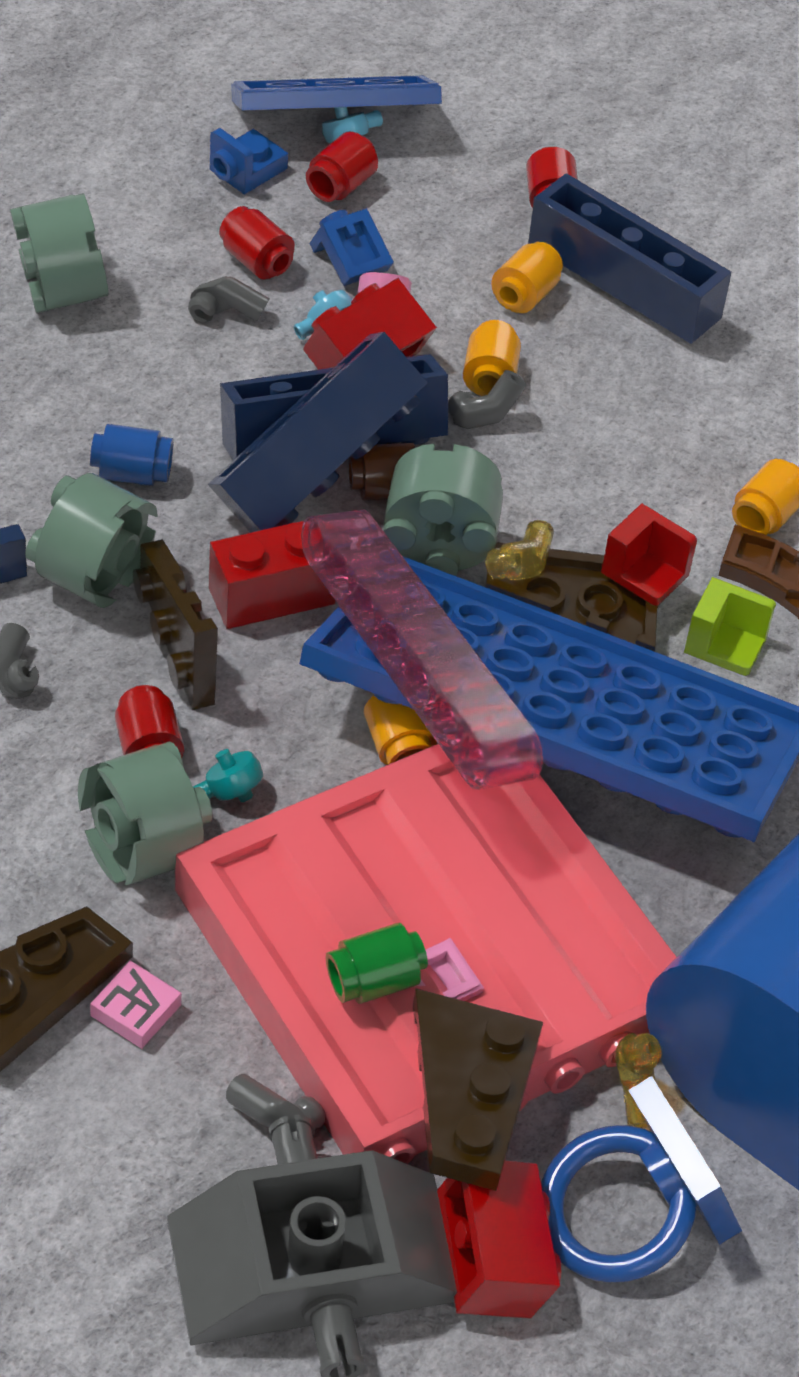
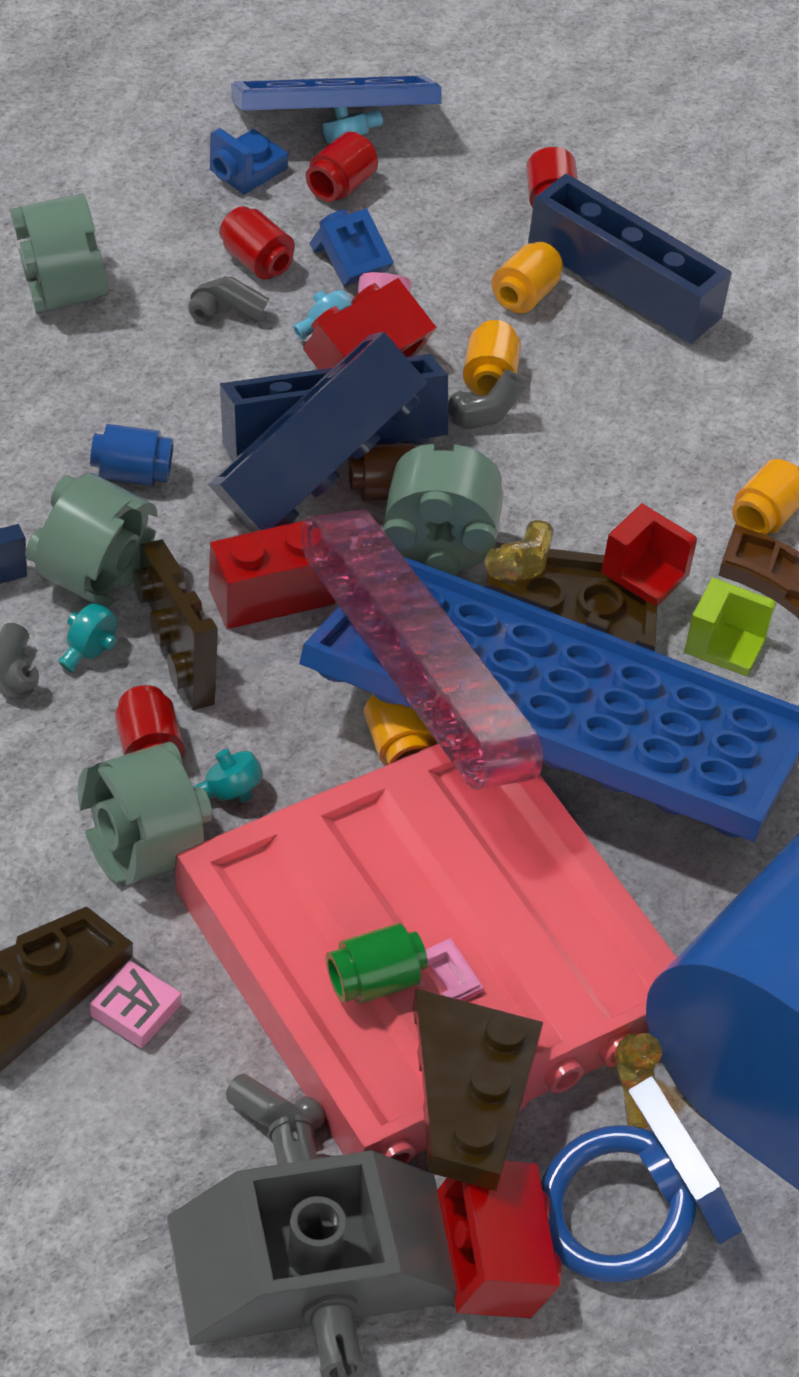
none -> teal piece [58,603,117,672]

